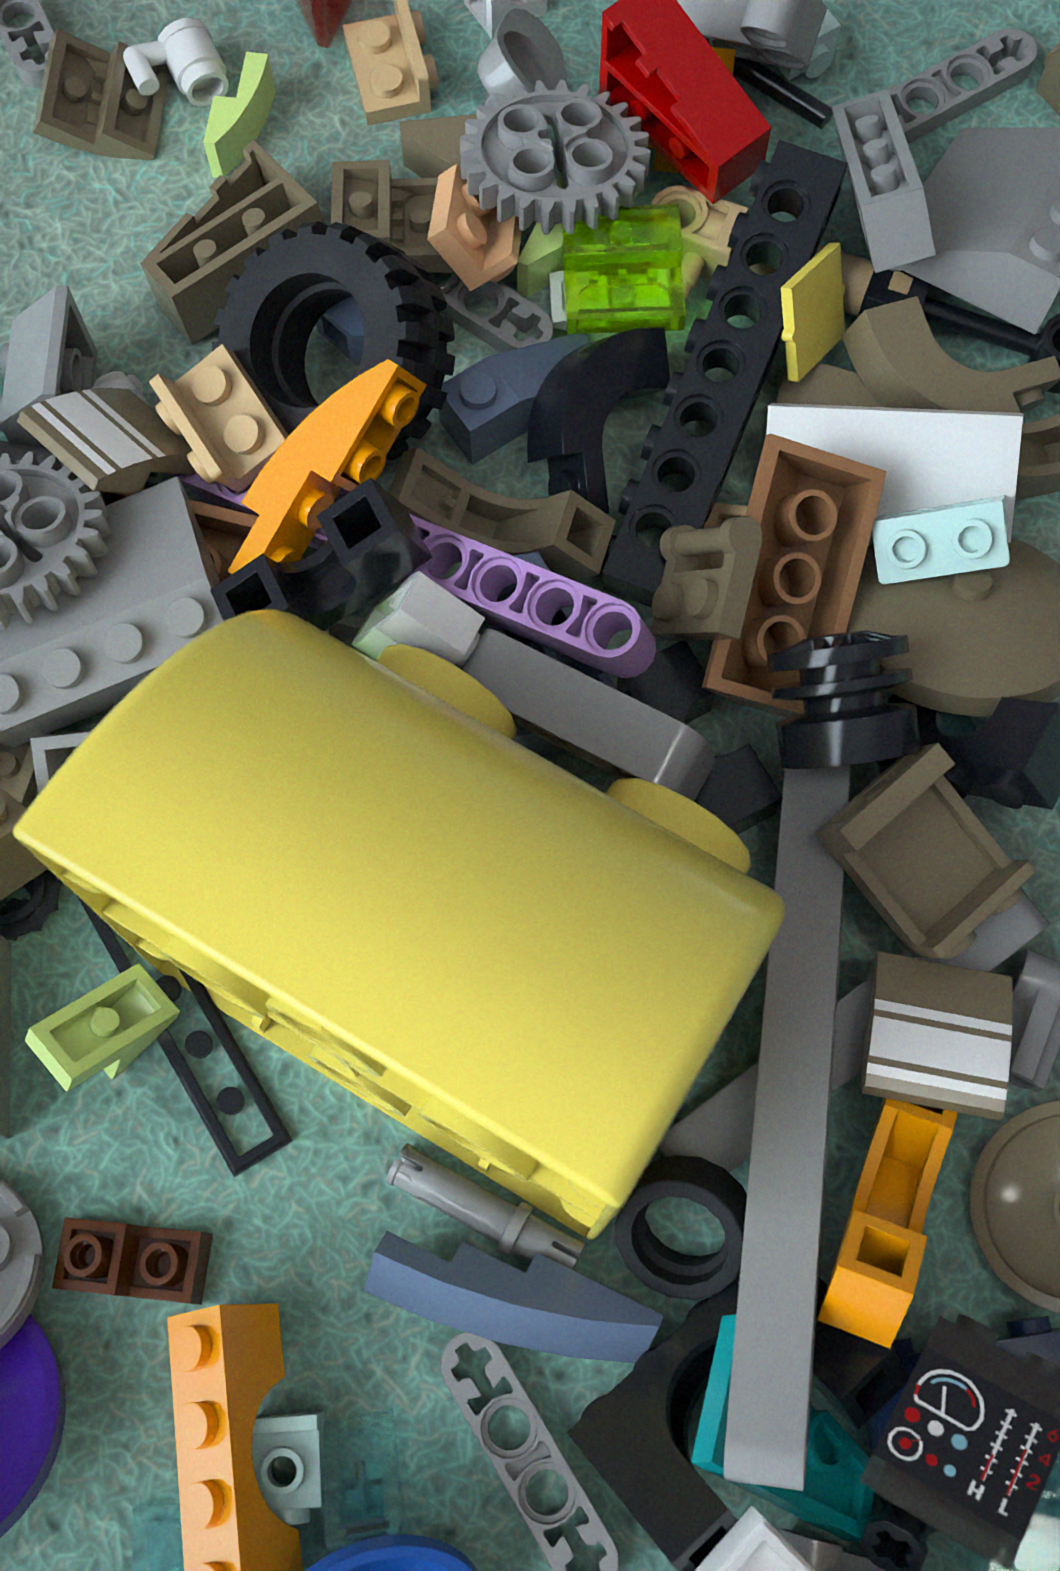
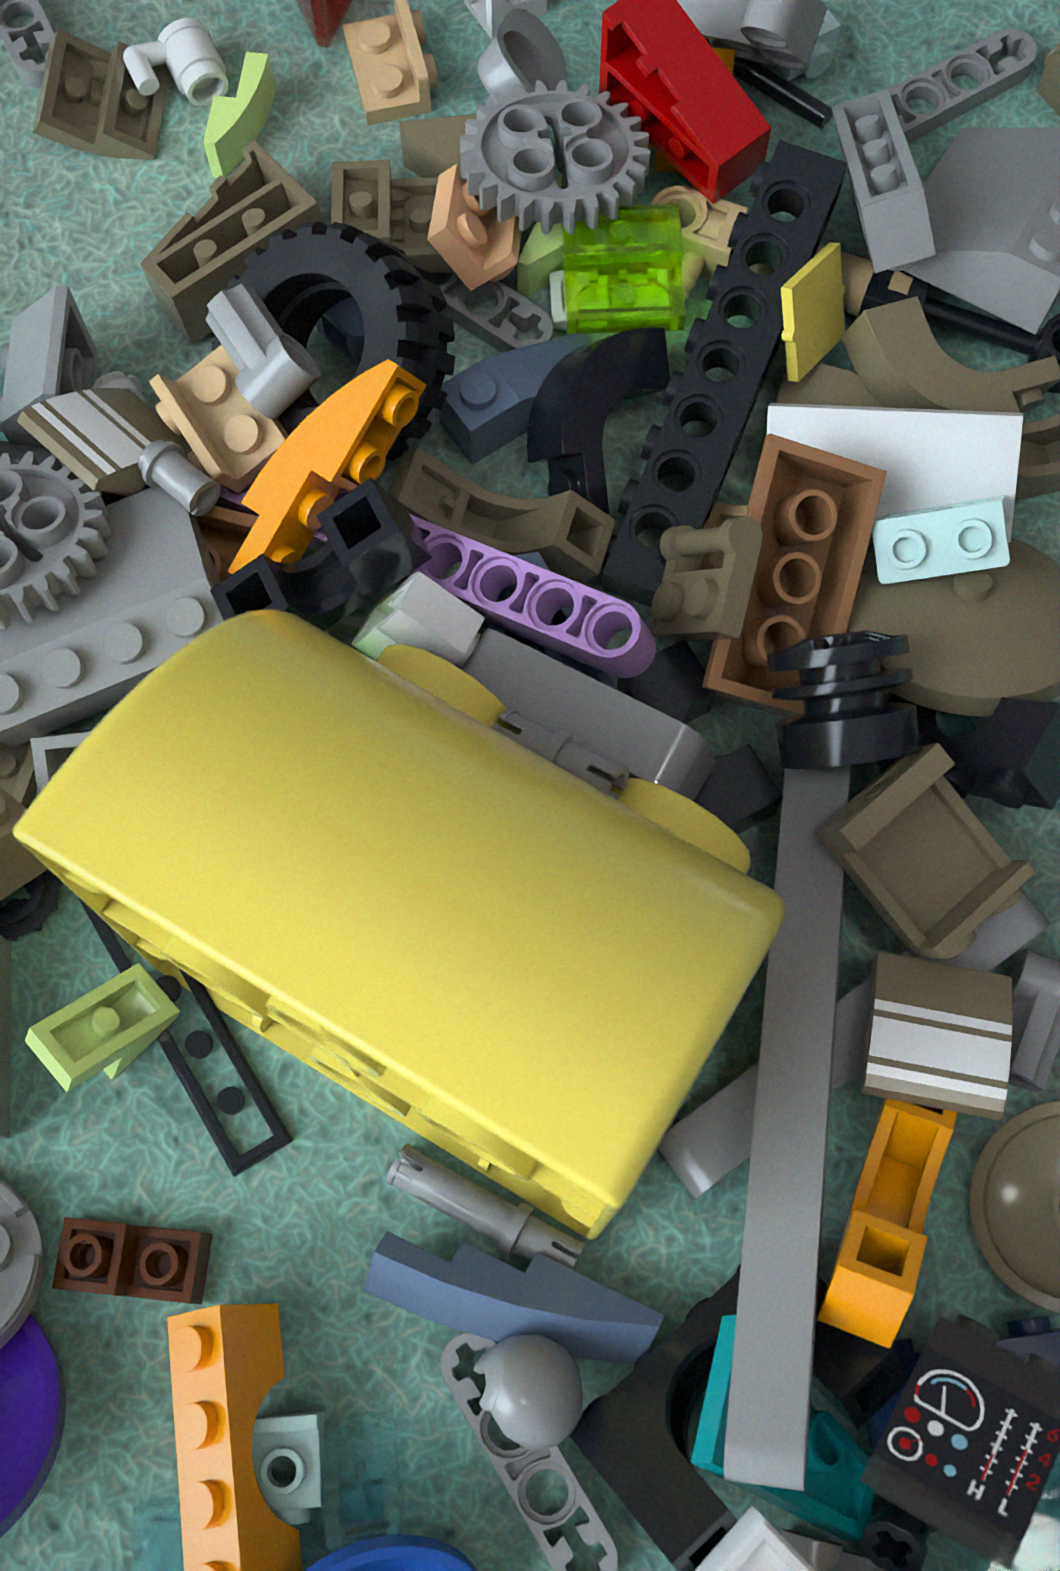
black tyre [615,1155,747,1300] -> none
none -> light grey pin [138,440,221,516]
none -> light grey piece [205,283,321,419]
none -> light grey hair [473,1333,583,1449]
none -> light grey pin [492,708,629,800]

